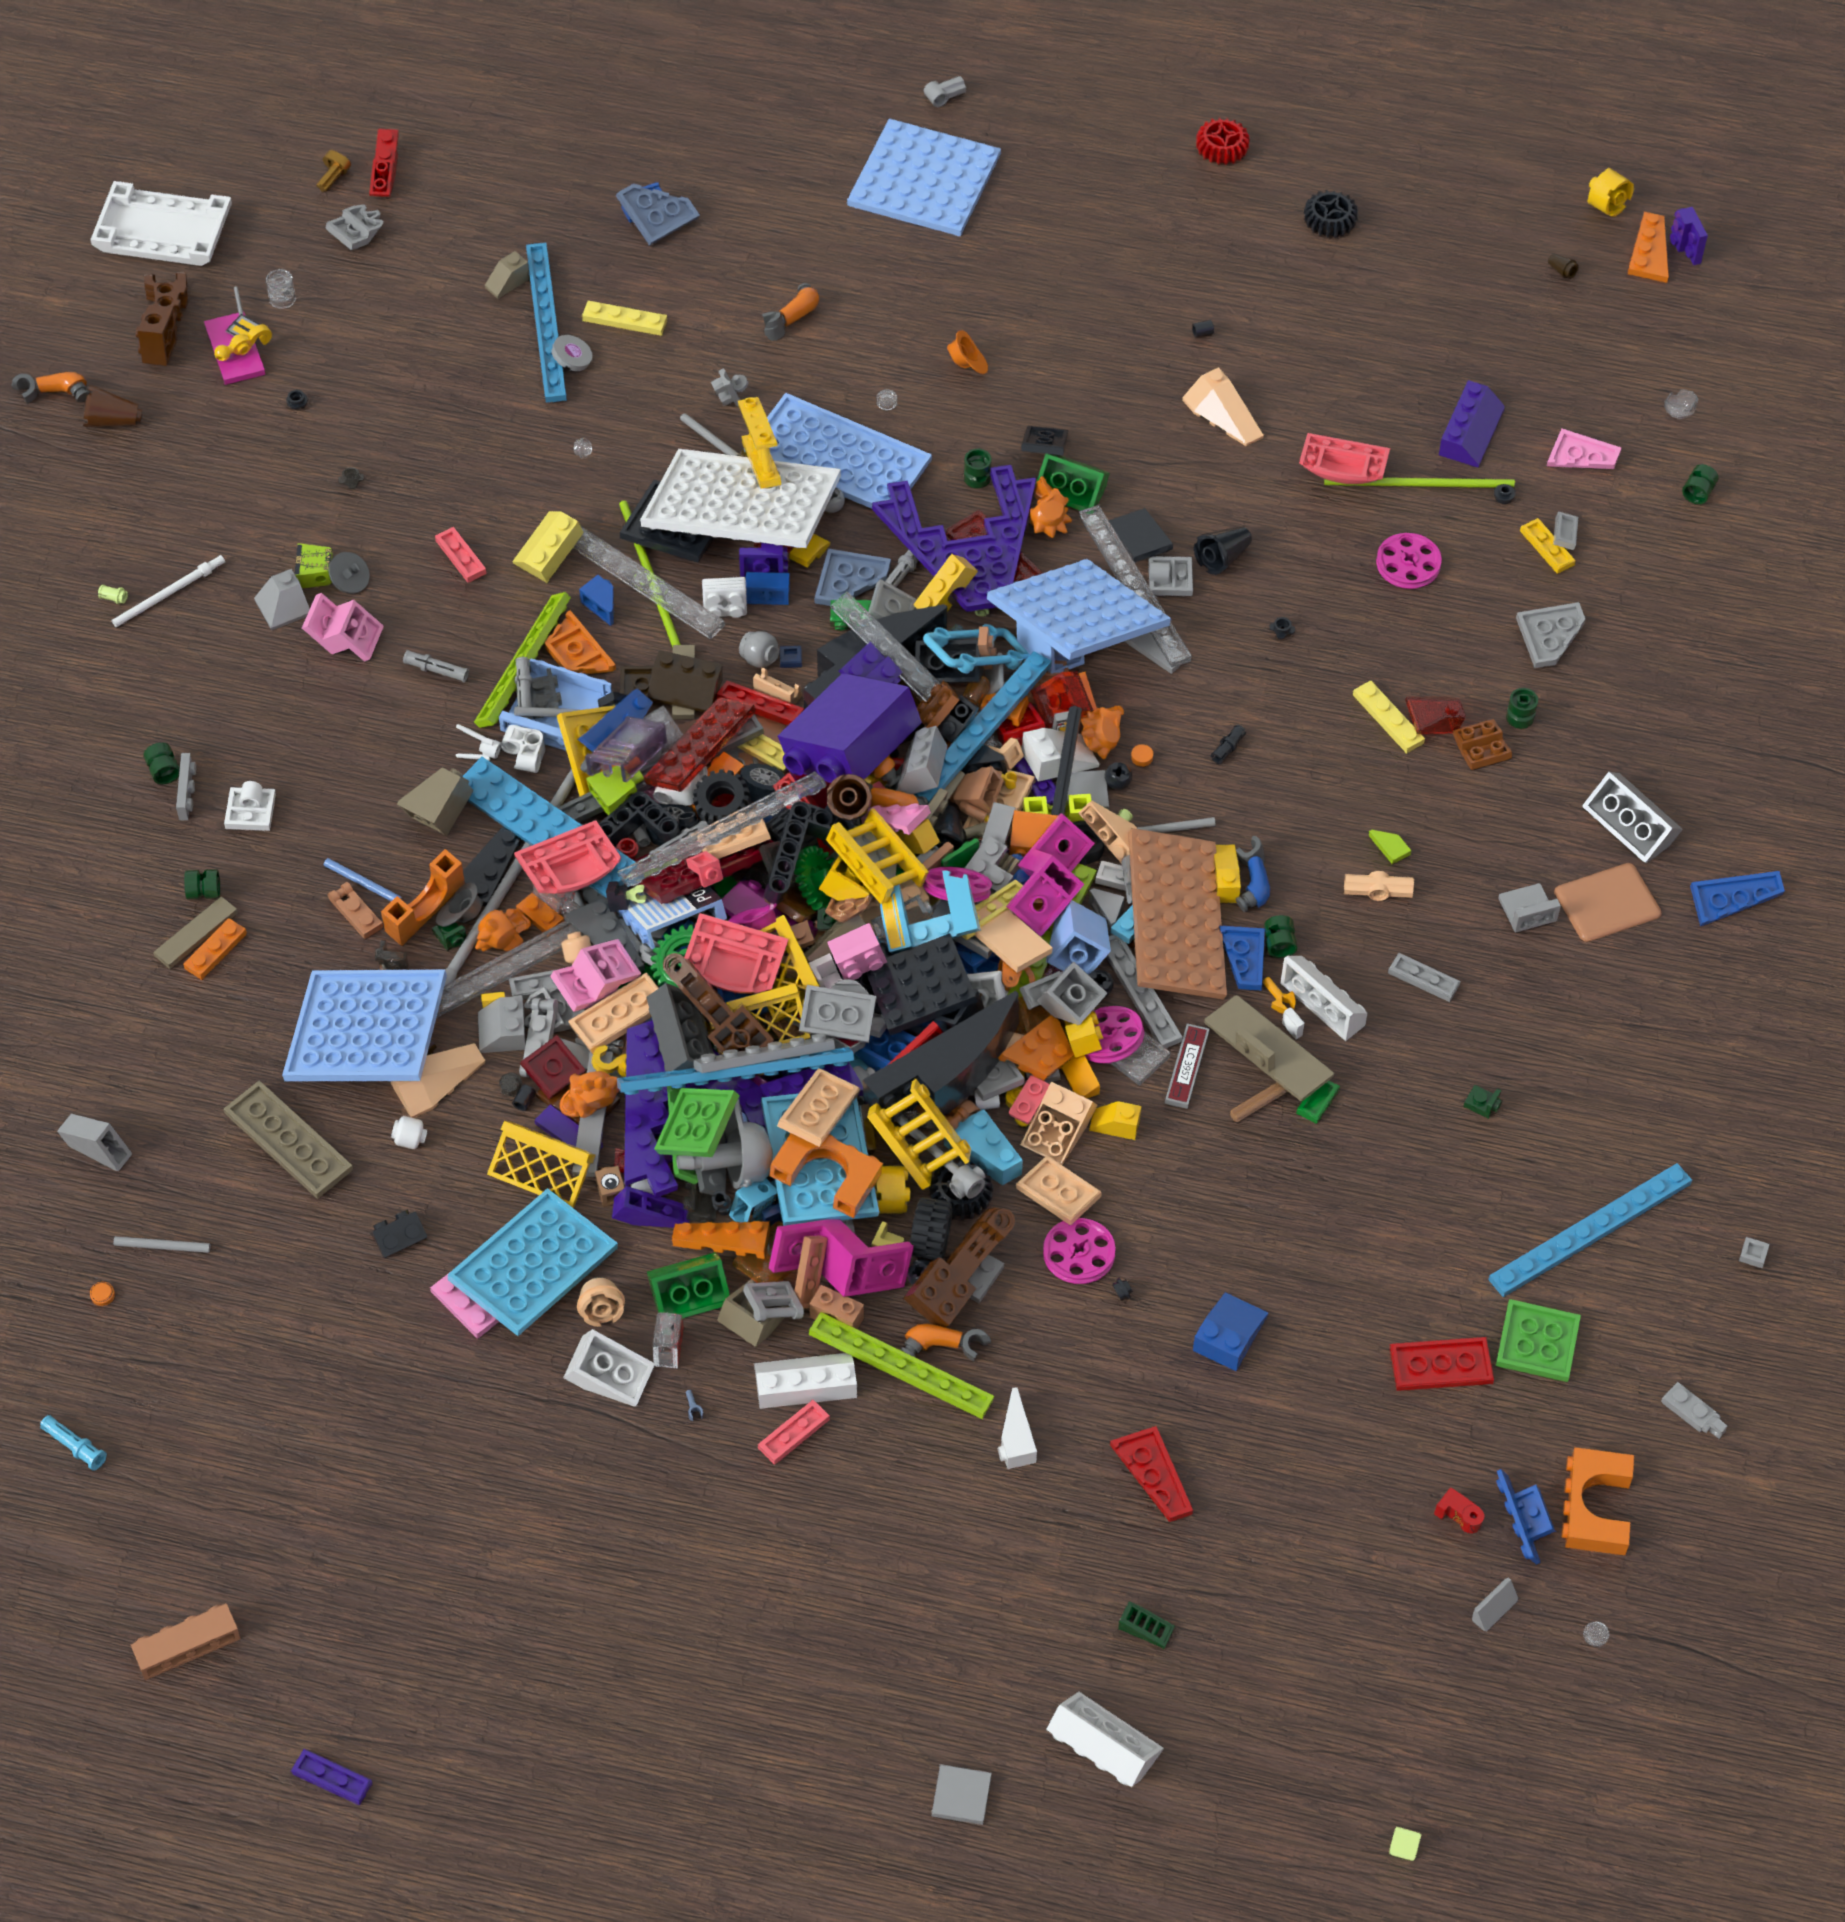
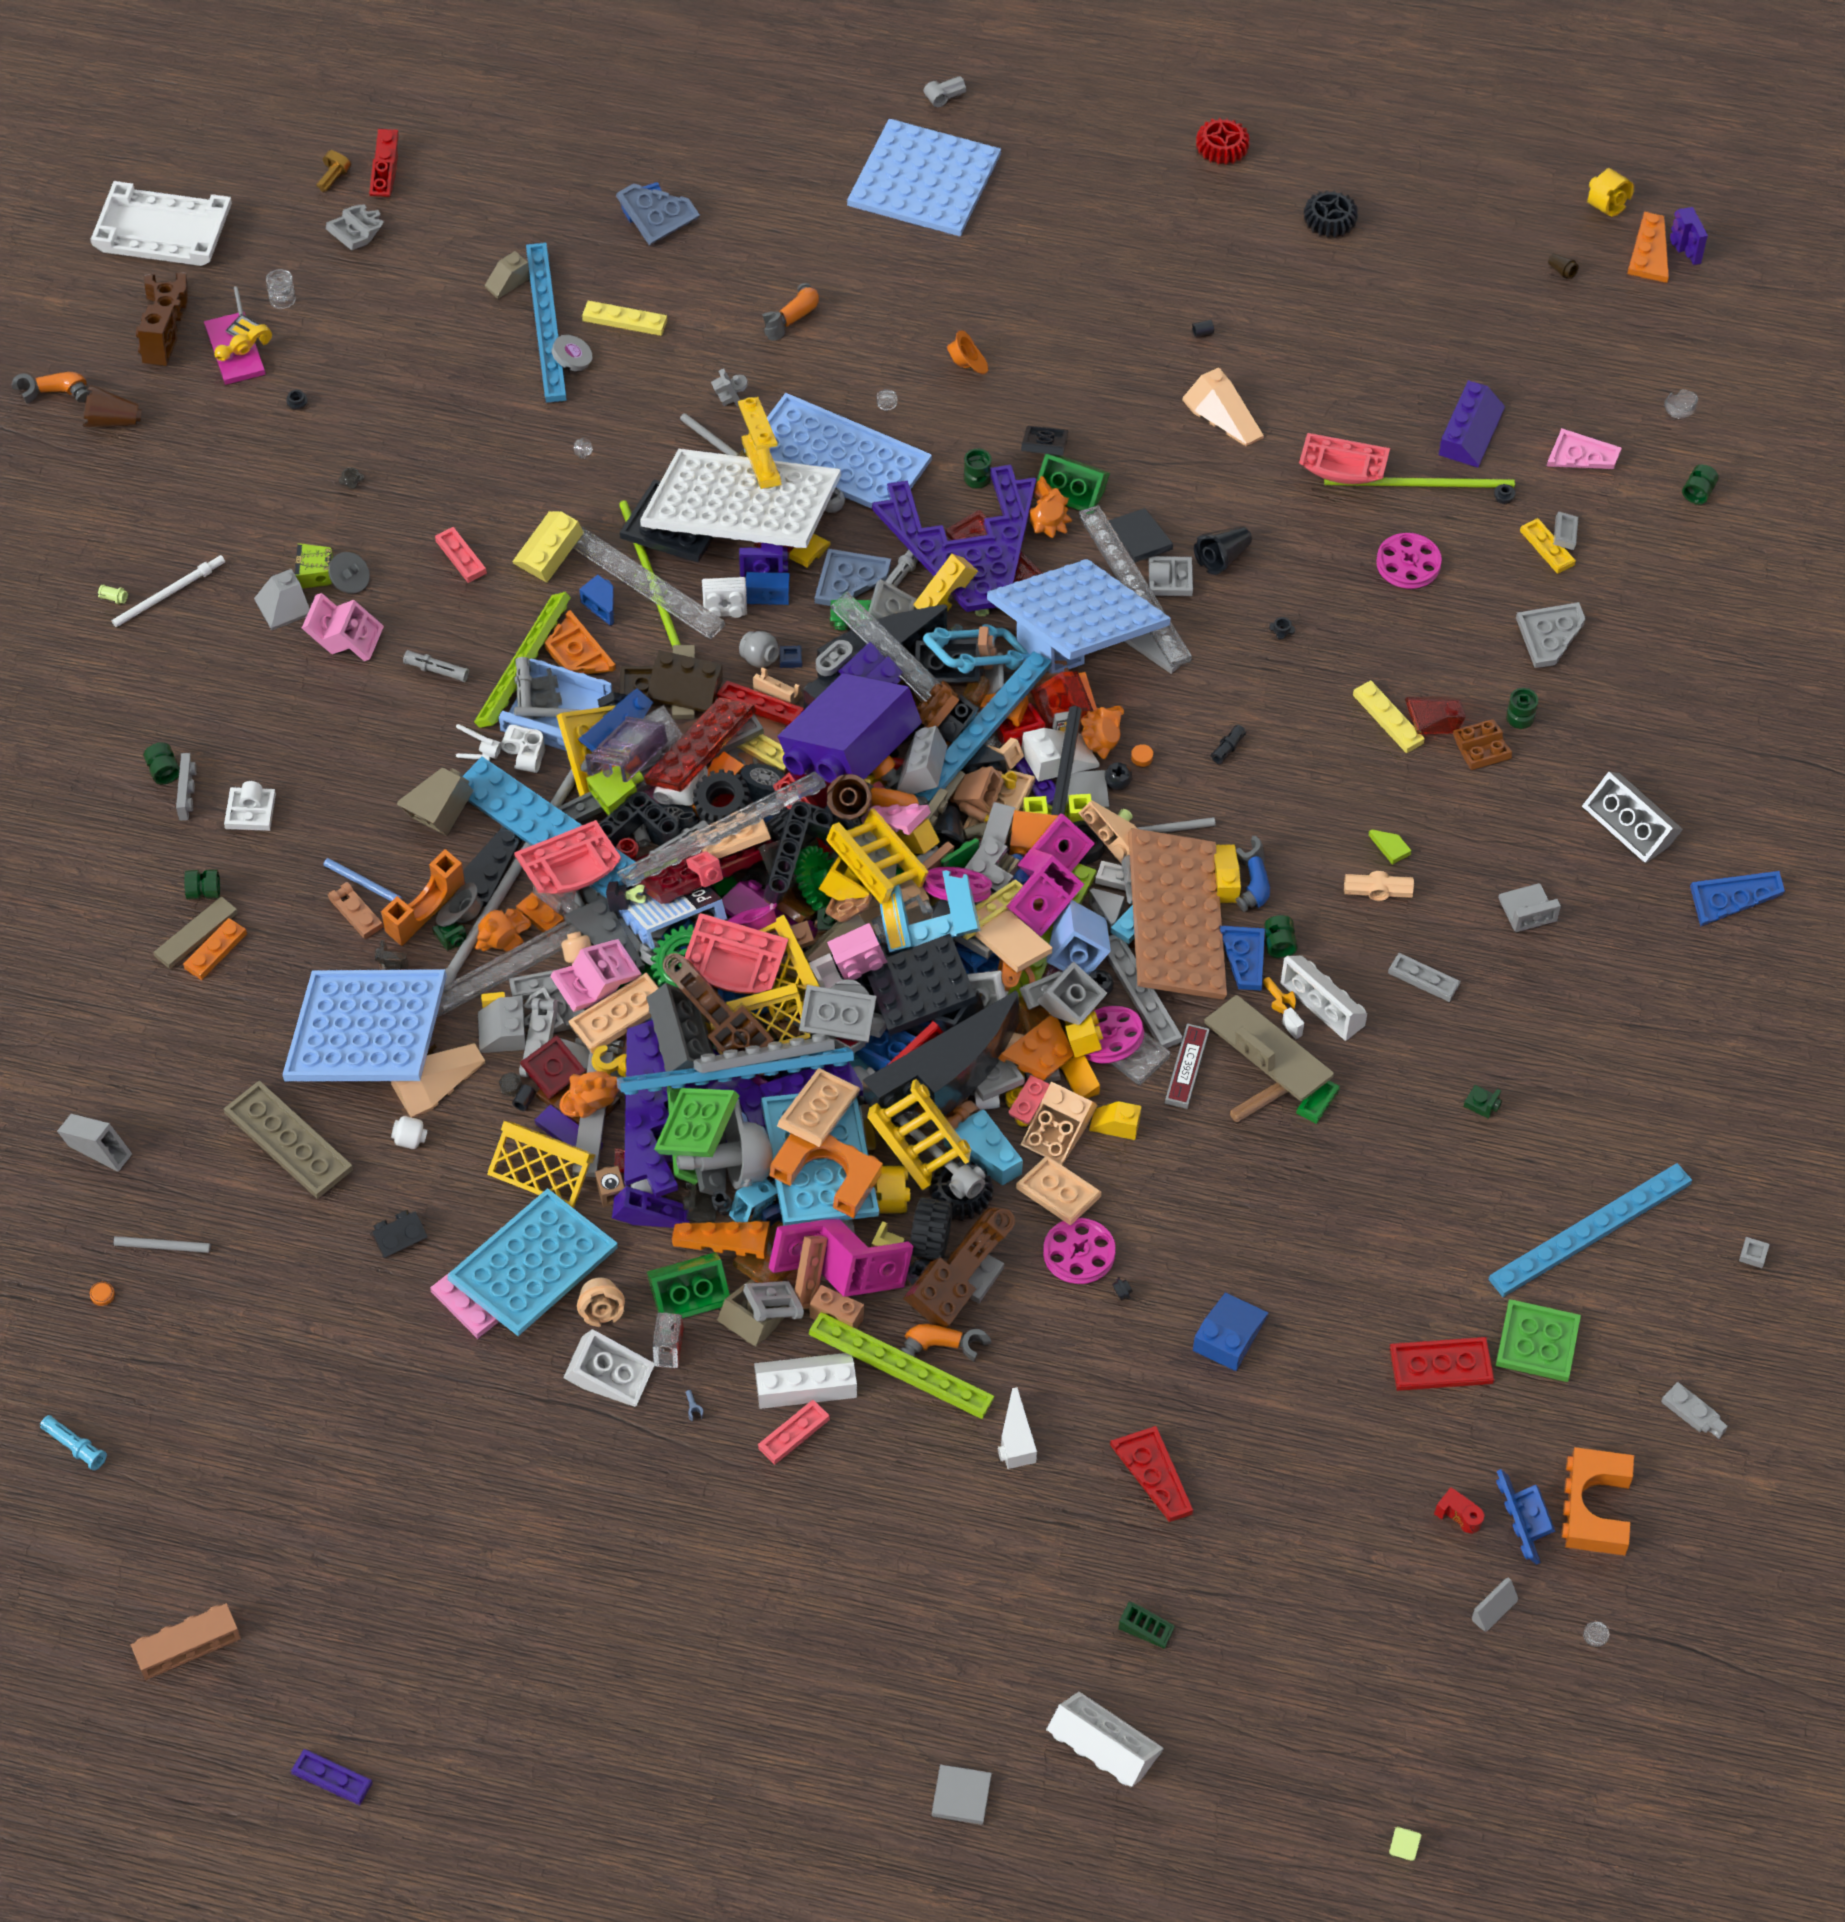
nougat piece [1554,863,1662,942] -> none
none -> light grey plate [816,640,853,676]

